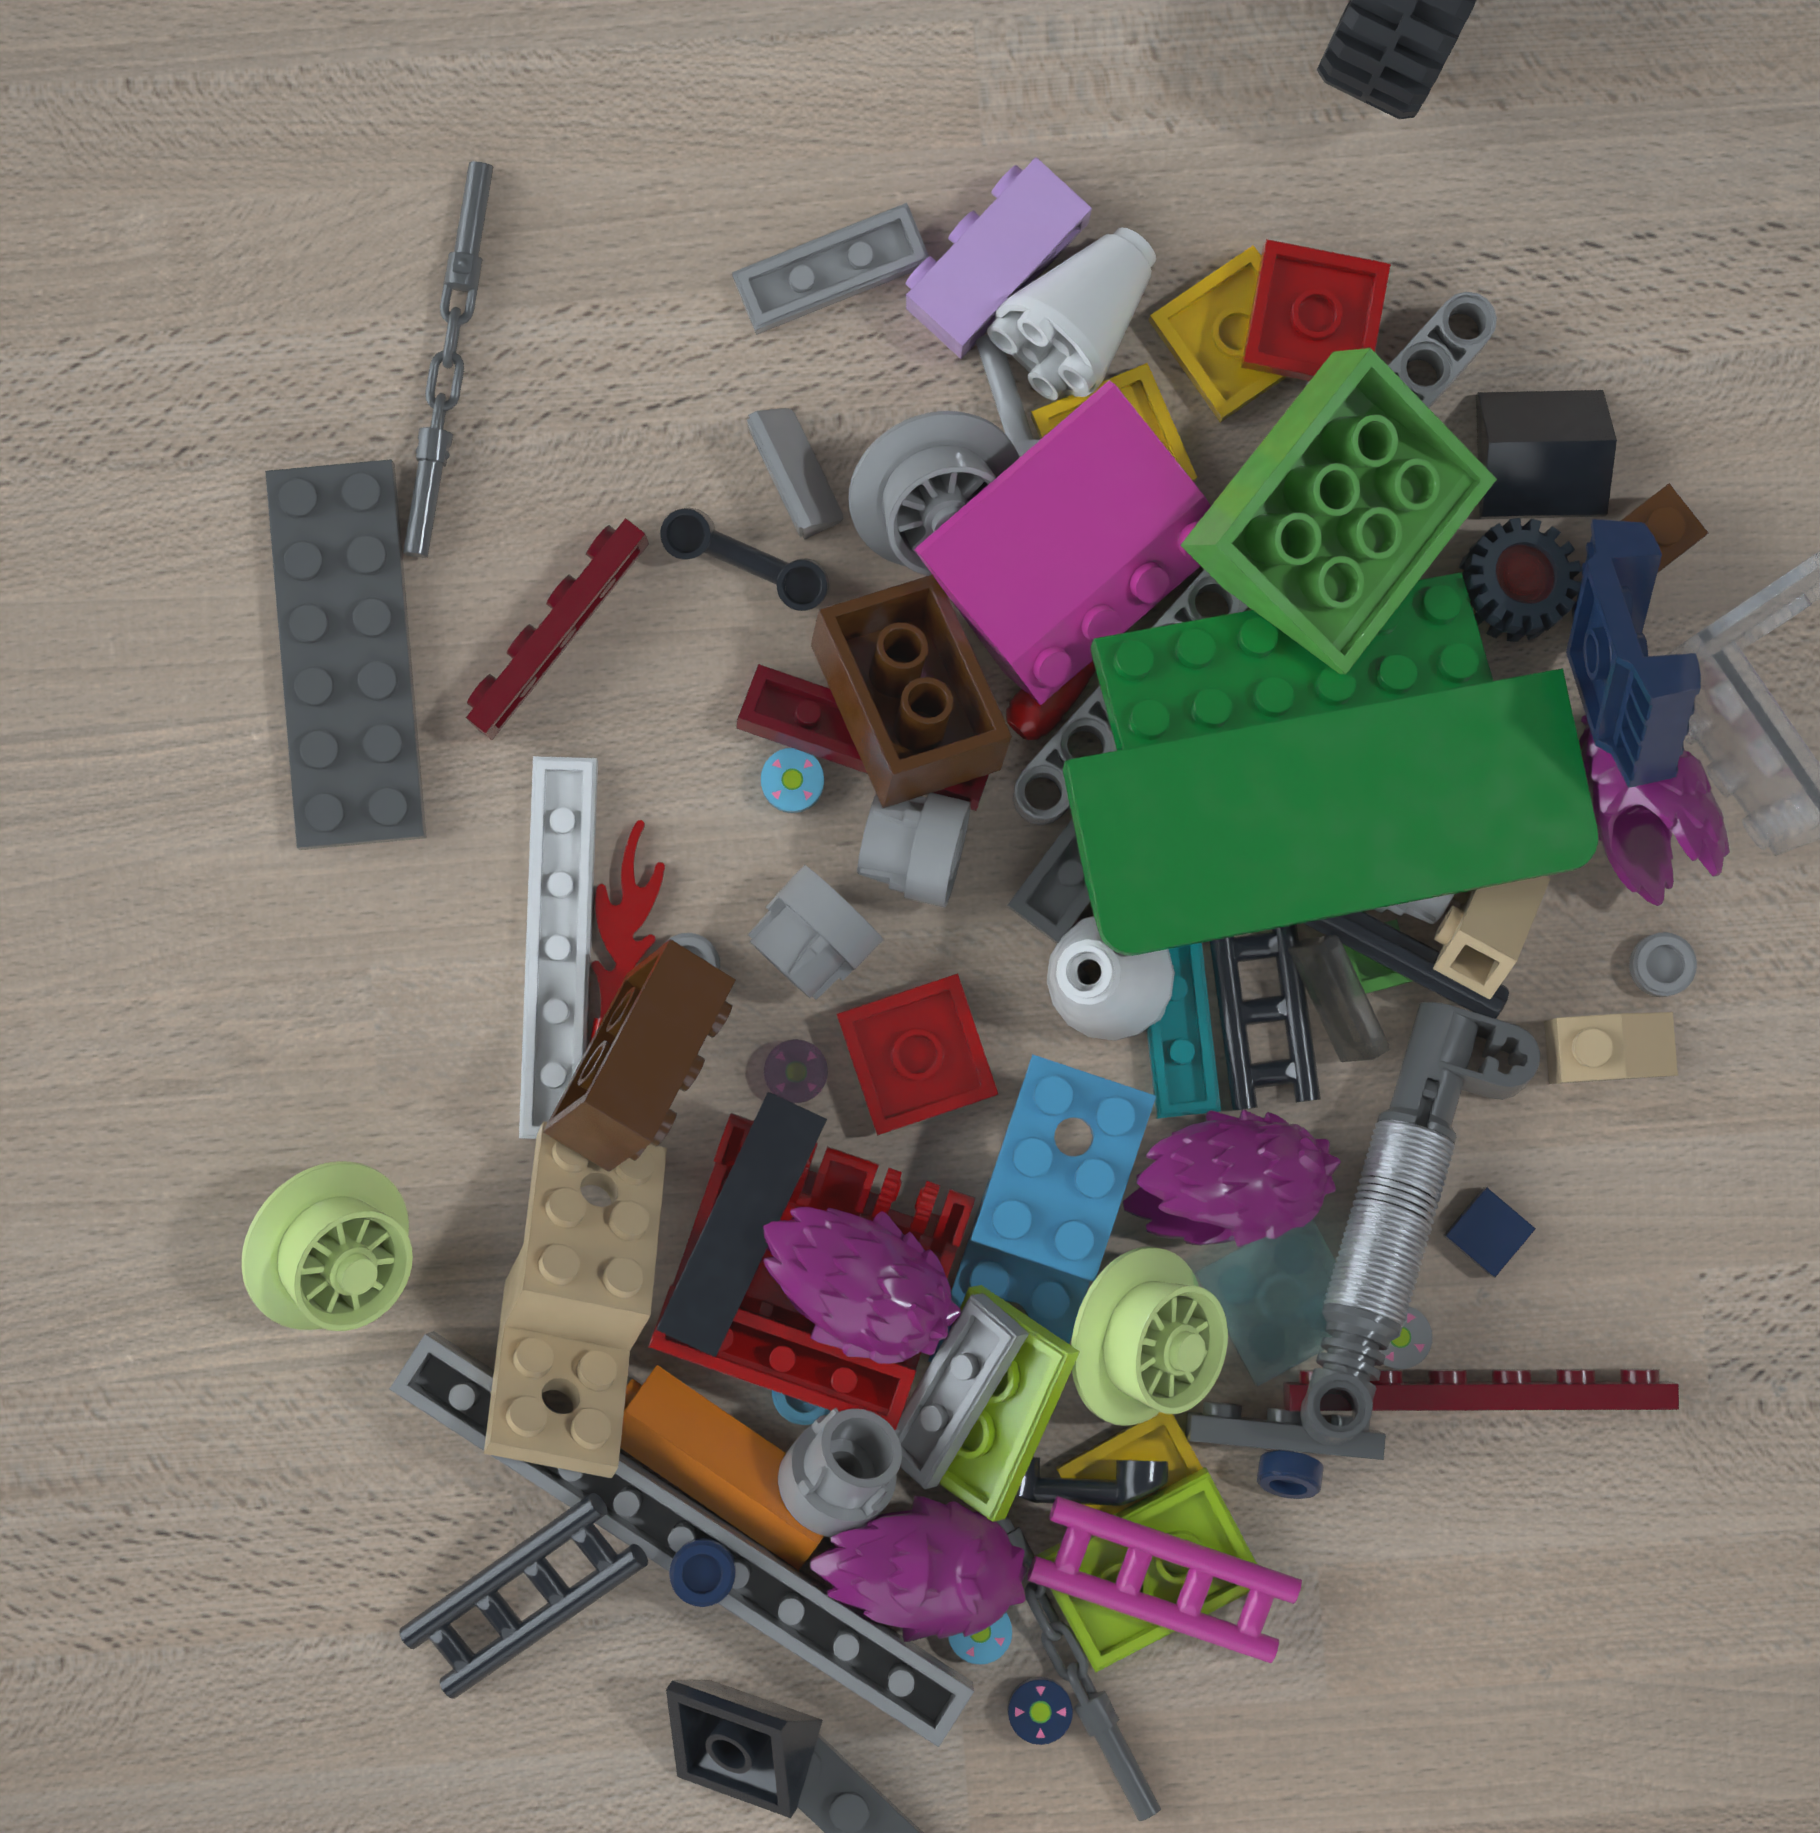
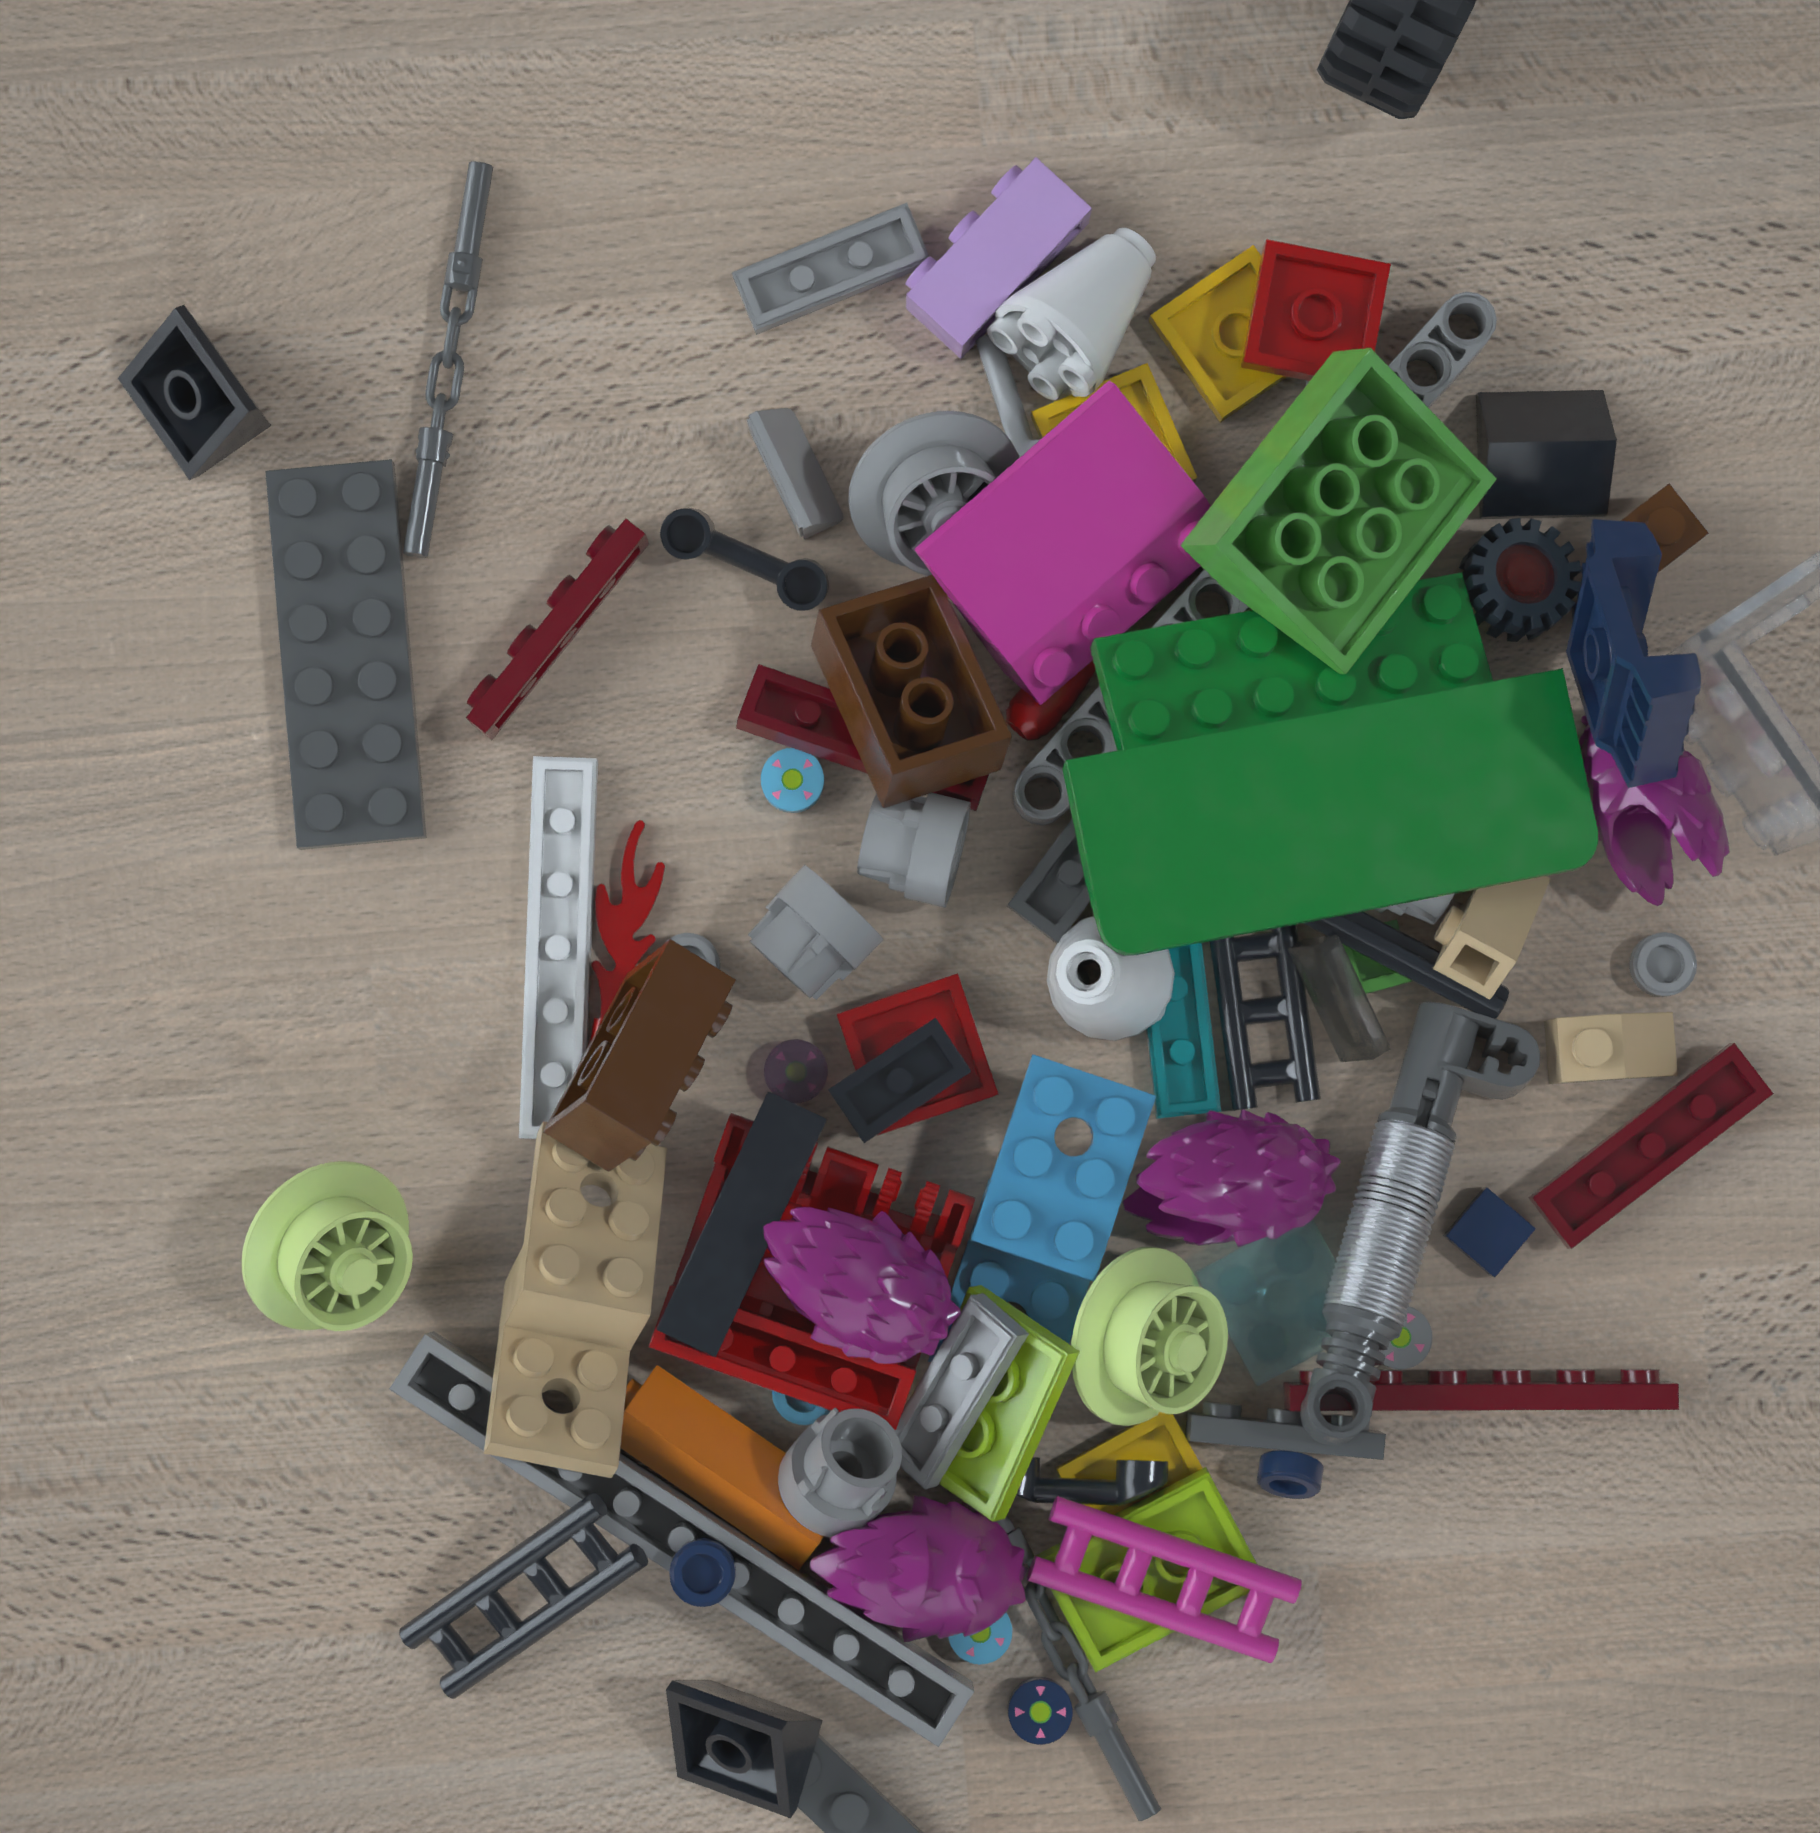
none -> black slope [118,305,271,480]
none -> black plate [828,1017,971,1143]
none -> dark red plate [1528,1043,1774,1249]

